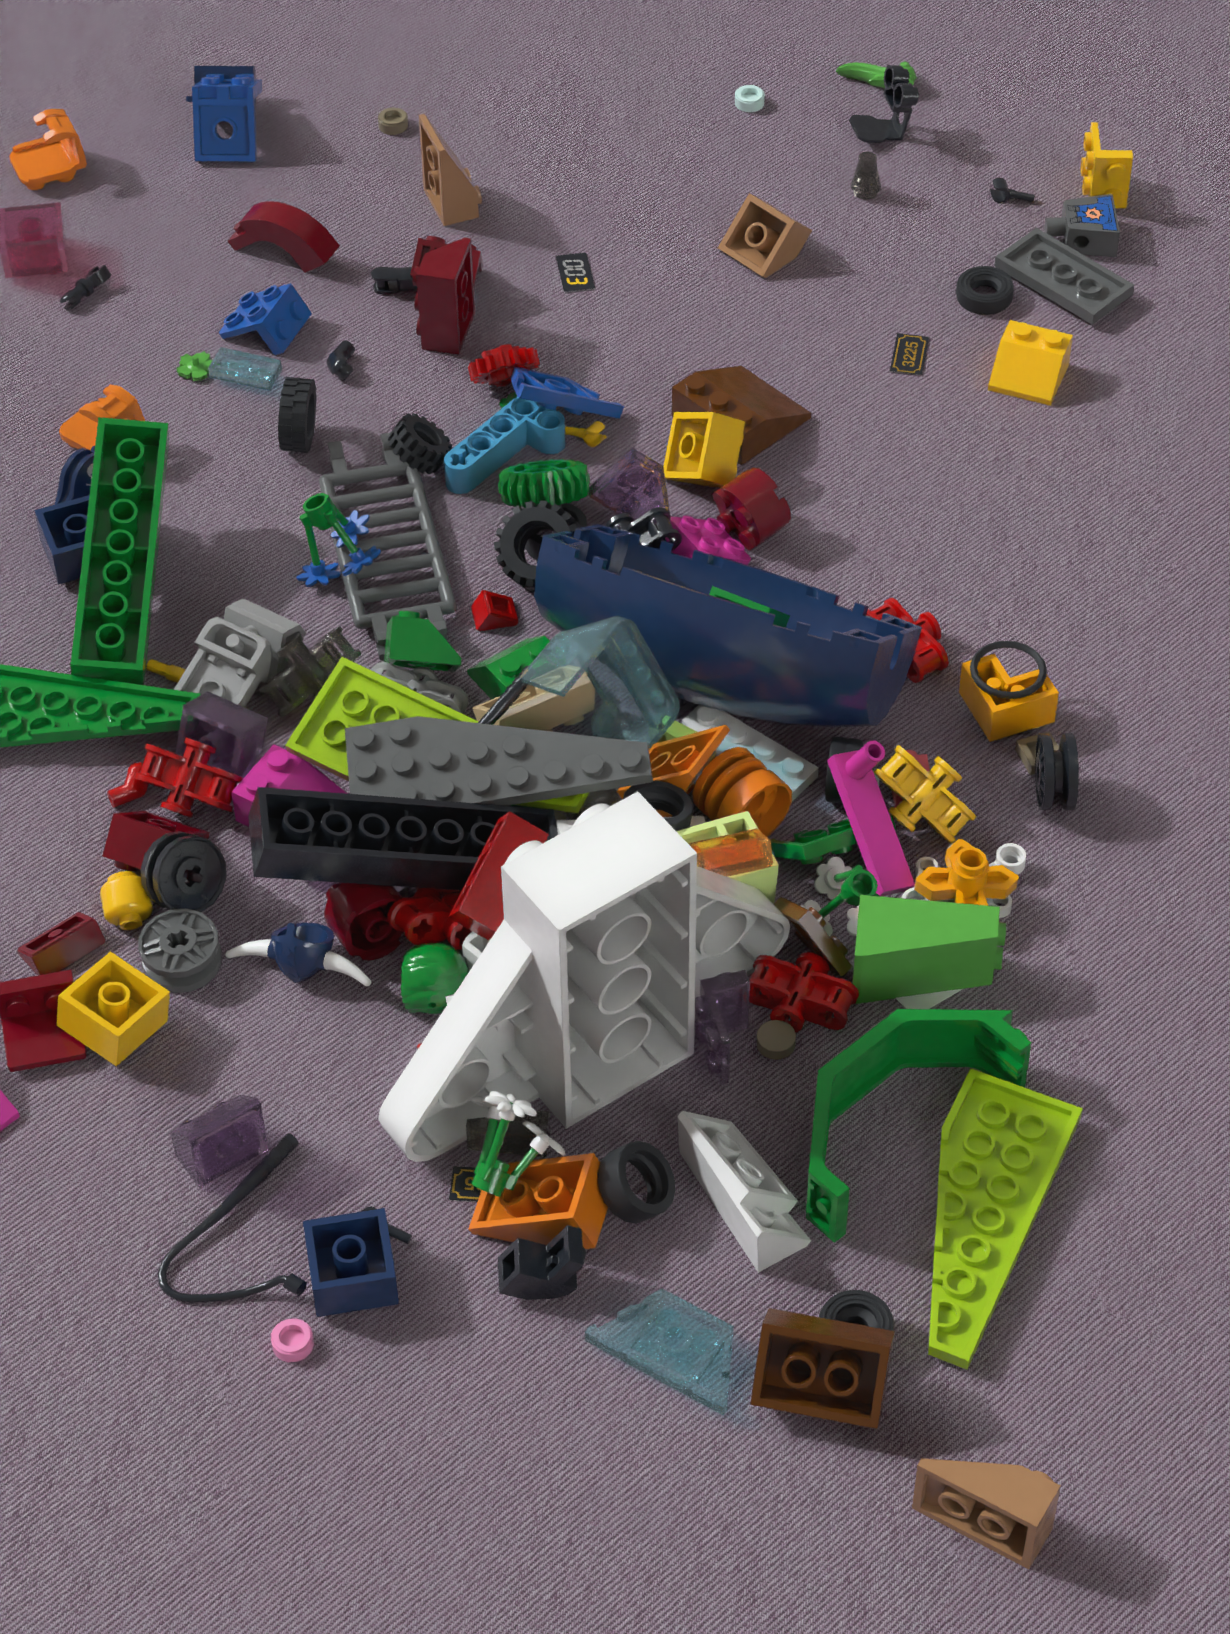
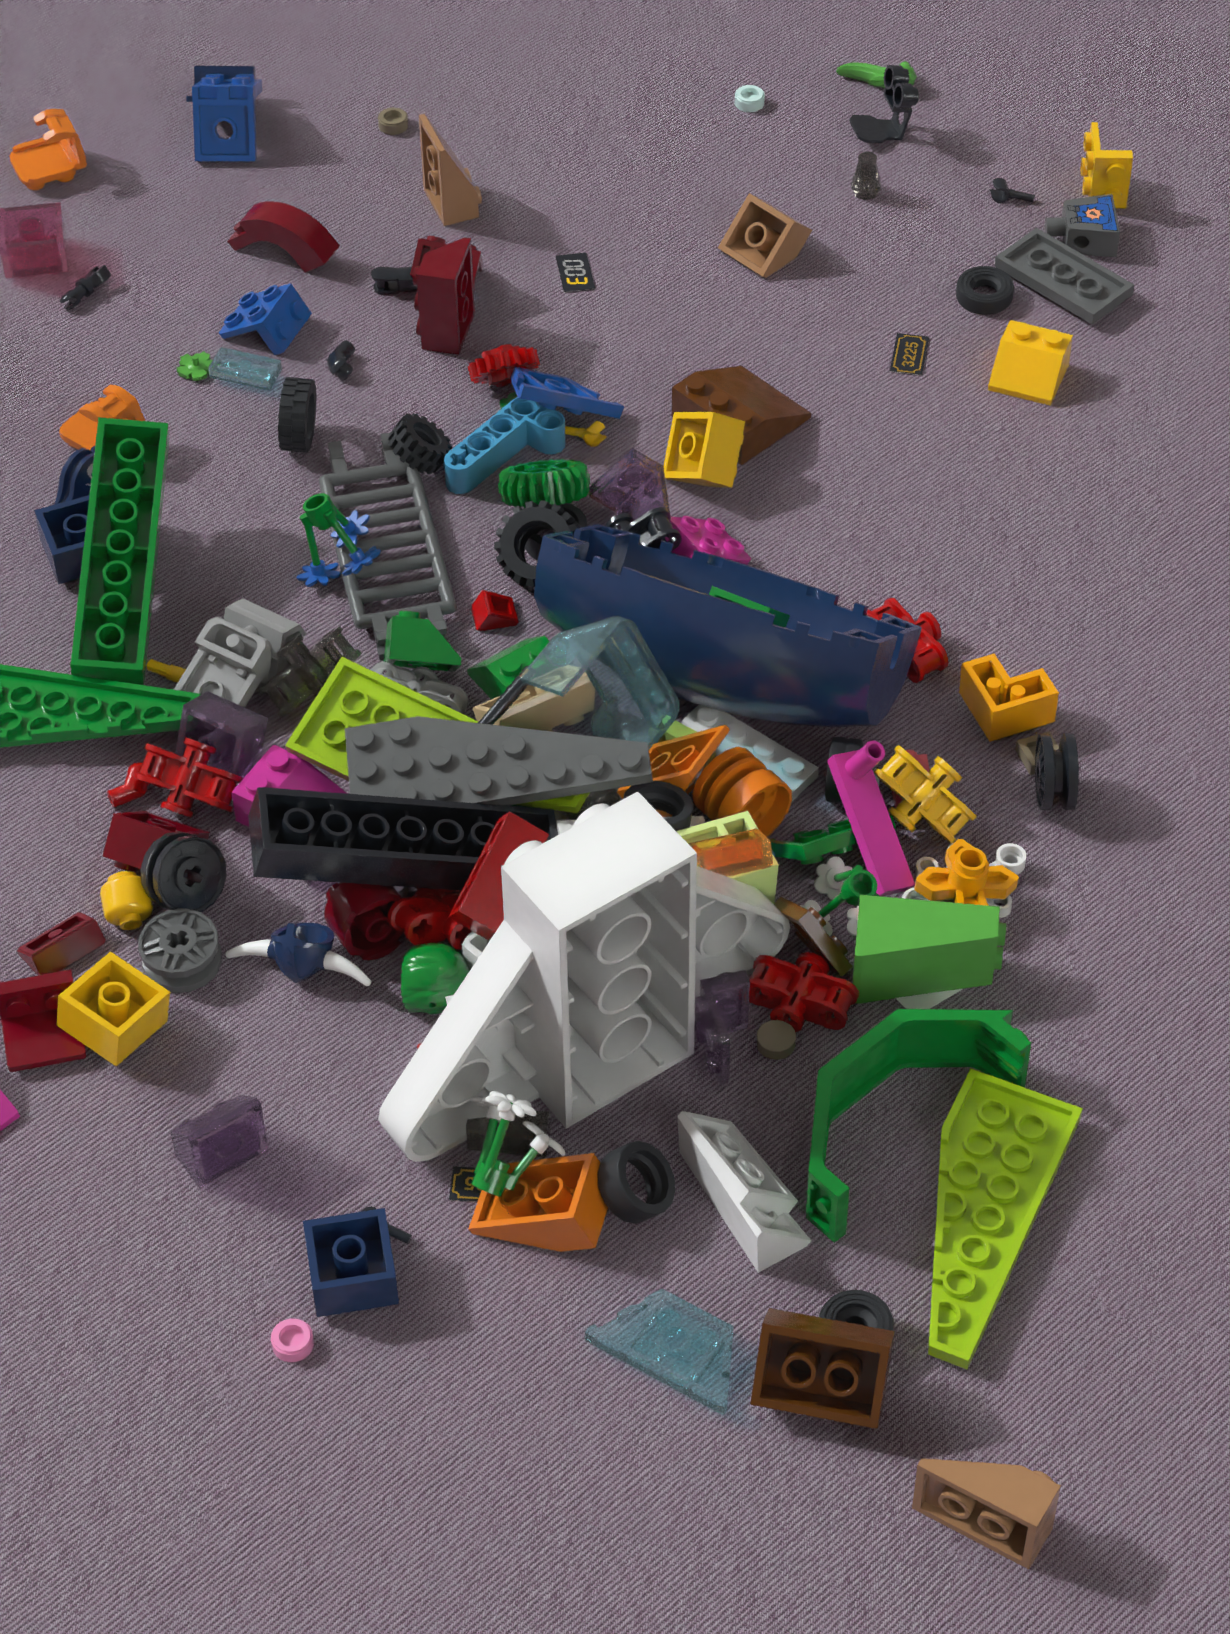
black piece [157,1133,307,1303] -> none
black brick [498,1225,586,1300] -> none
dark red brick [713,467,791,550] -> none
black tyre [970,641,1047,699] -> none

